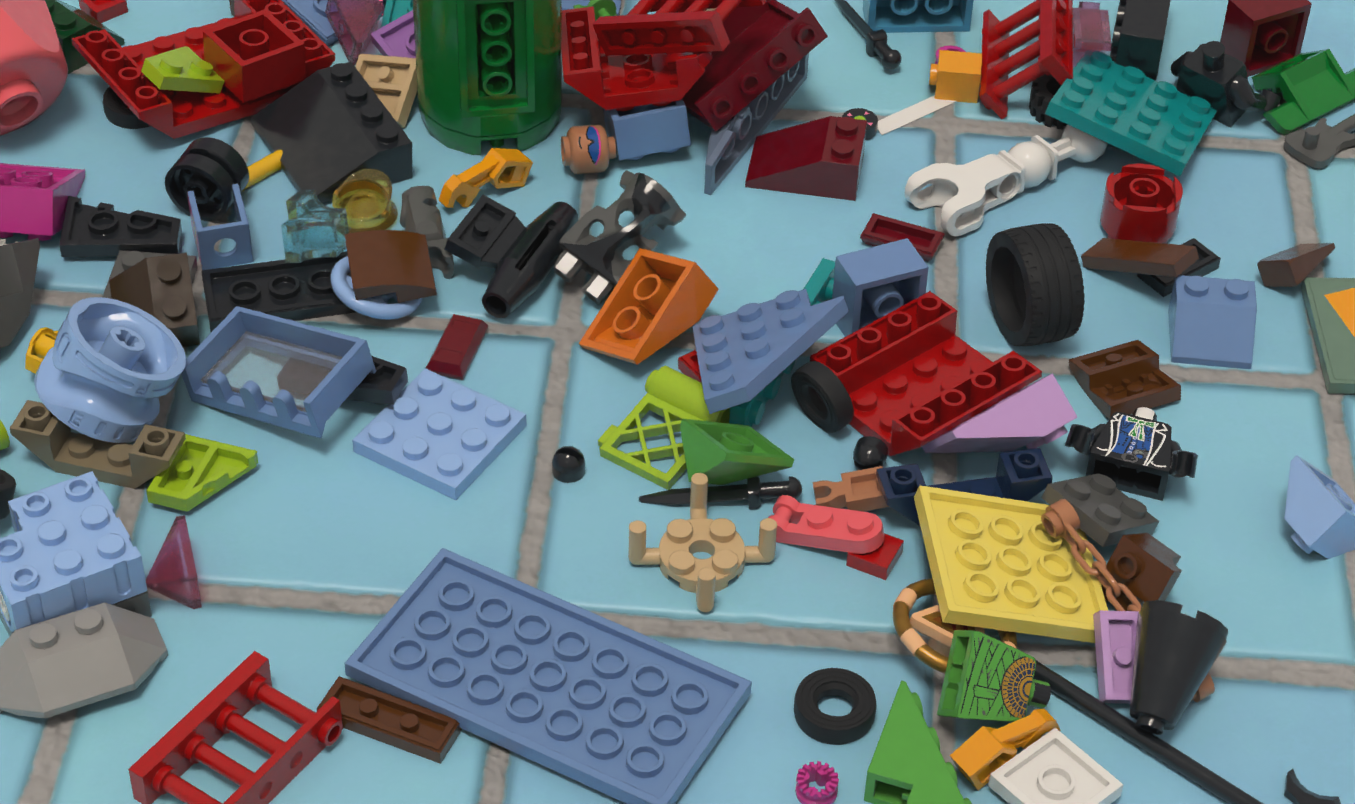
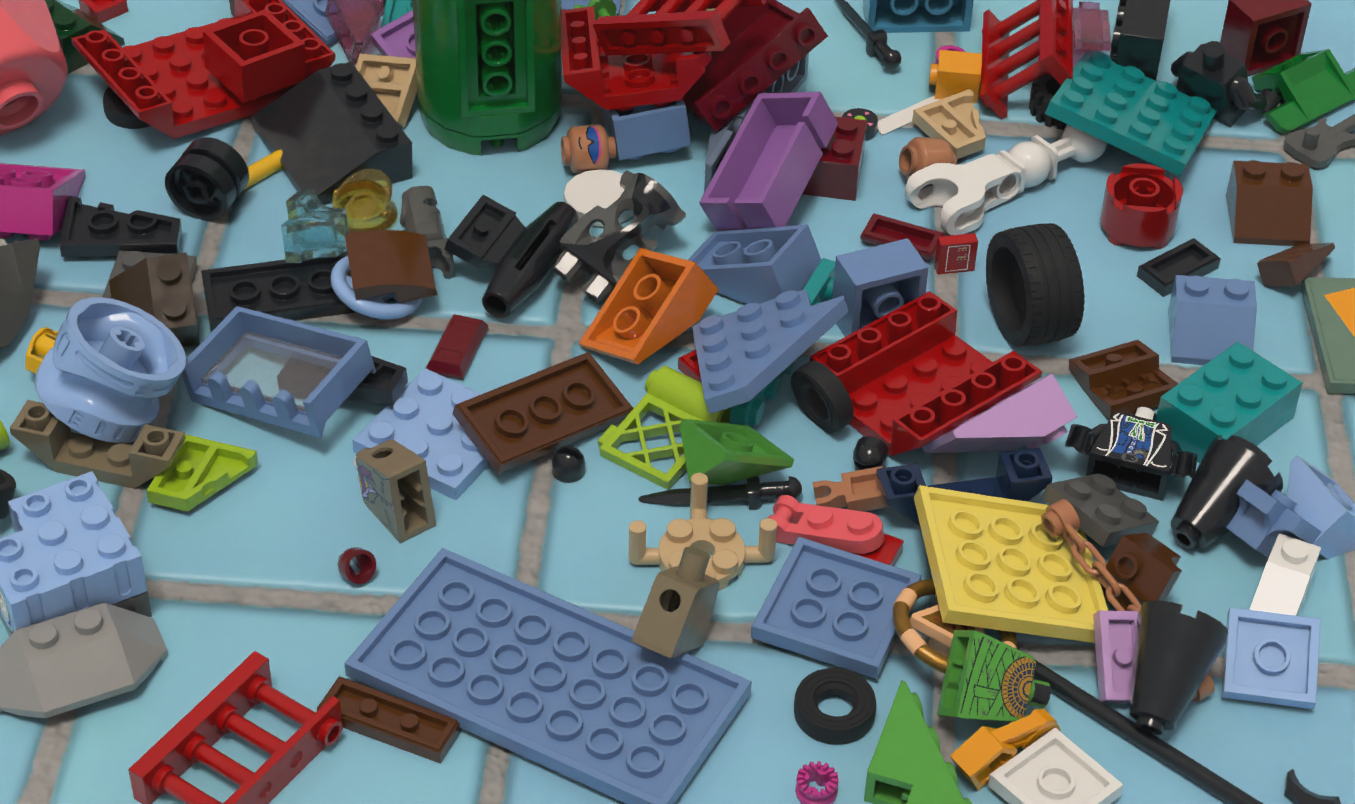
lime wing [141,46,224,94] -> none
clear pink slope [146,515,202,609] -> none
medium blue piece [187,184,253,270] -> none
light orange piece [439,148,533,208] -> none
reddish brown tile [1081,238,1199,278] -> none
none -> dark red hinge [337,547,376,584]
none -> dark tan torso [353,440,436,543]
none -> reddish brown tile [452,352,634,474]
none -> white tile [564,169,633,227]
none -> dark tan torso [631,547,720,659]
none -> medium blue slope [688,225,821,304]
none -> medium lavender piece [699,92,838,231]
none -> medium blue plate [751,537,922,679]
none -> nougat head [899,137,957,186]
none -> tan wing [912,89,986,159]
none -> red tile [934,233,978,275]
none -> teal brick [1157,341,1303,463]
none -> black cone [1171,435,1283,550]
none -> light blue plate [1221,607,1321,709]
none -> reddish brown slope [1226,160,1313,246]
none -> medium blue brick [1226,479,1321,558]
none -> white slope [1250,533,1321,616]

